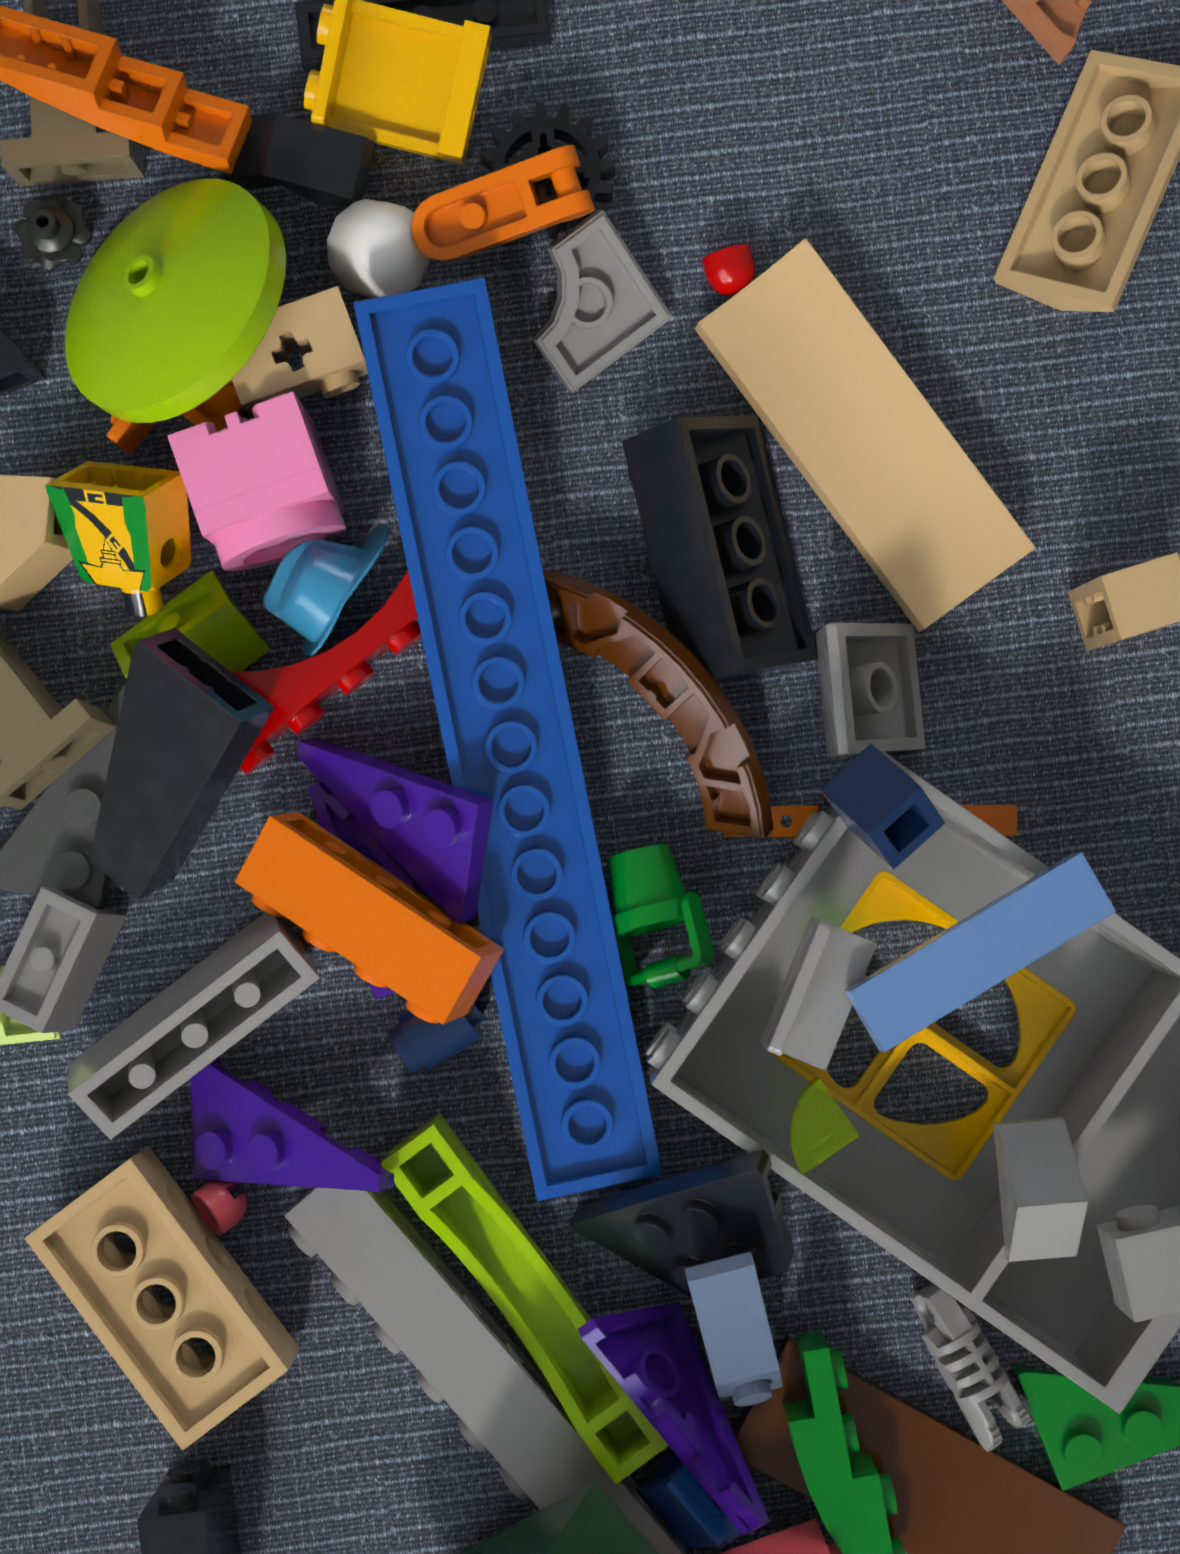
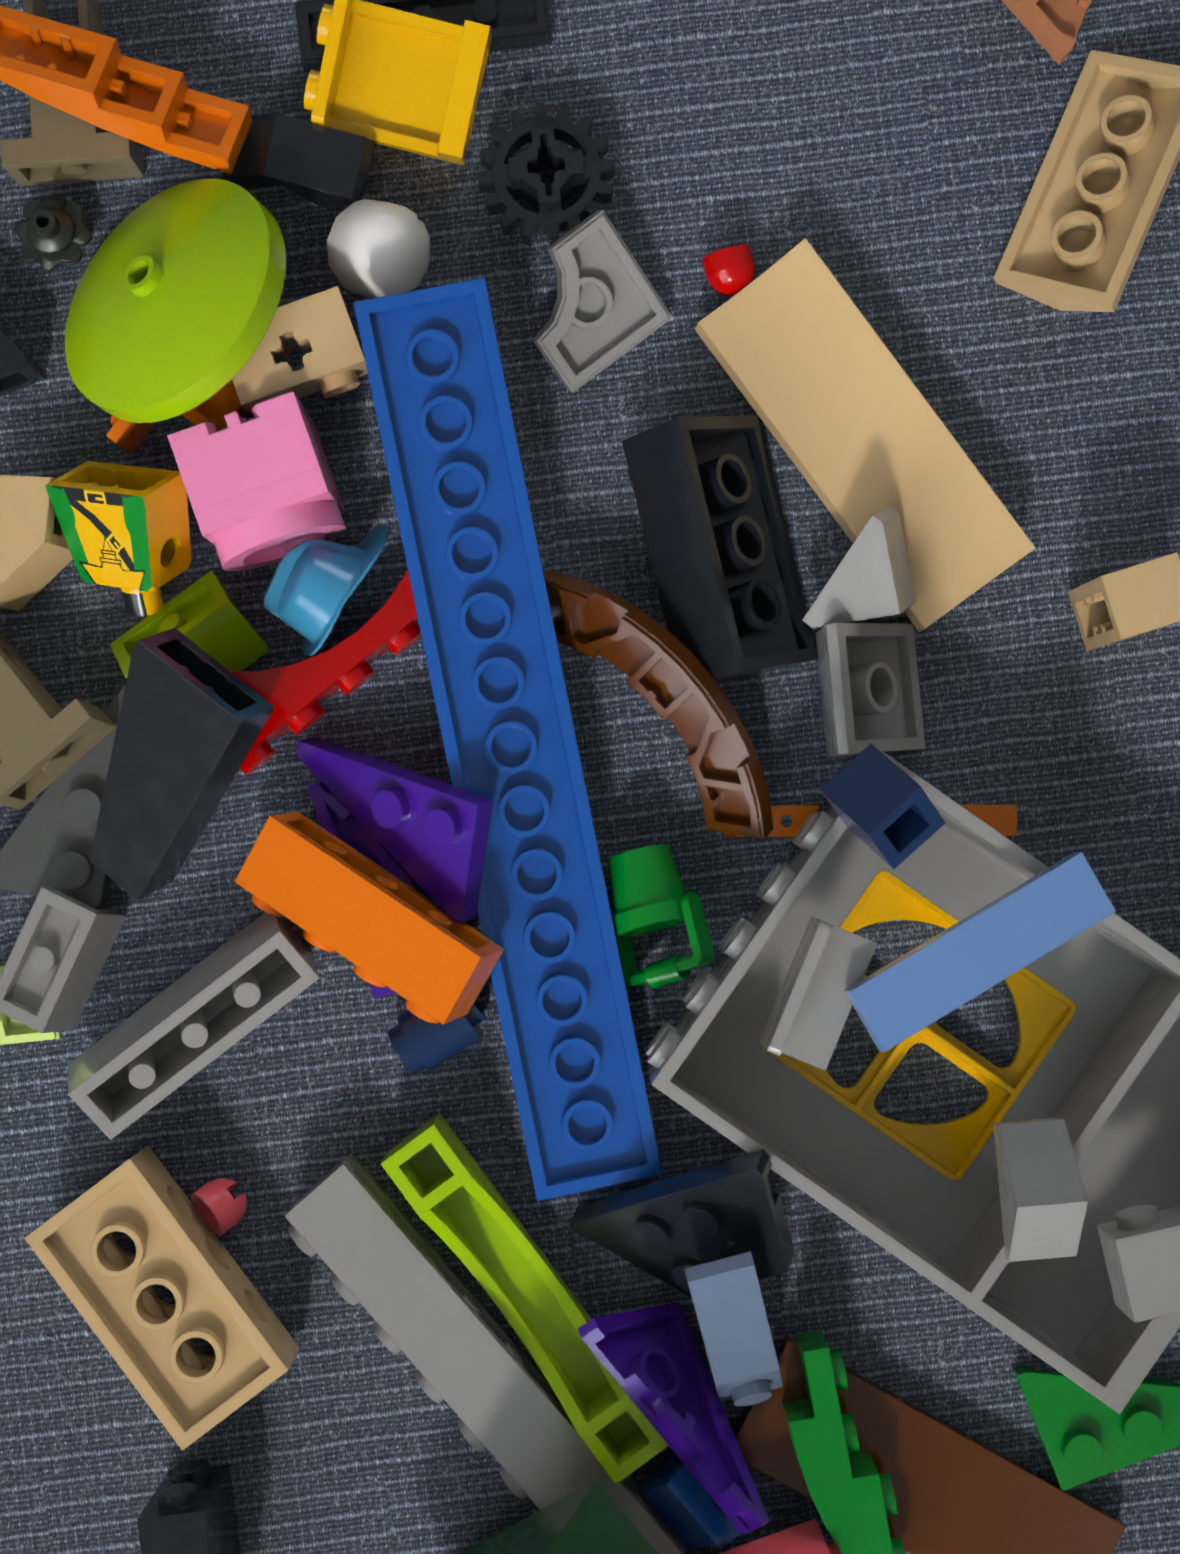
dark purple wing [190,1057,394,1192] -> none
orange plate [411,145,595,262] -> none
clear neon green tile [789,1076,859,1175] -> none
light grey hinge [910,1284,1031,1452] -> none
none -> light grey slope [802,506,916,628]

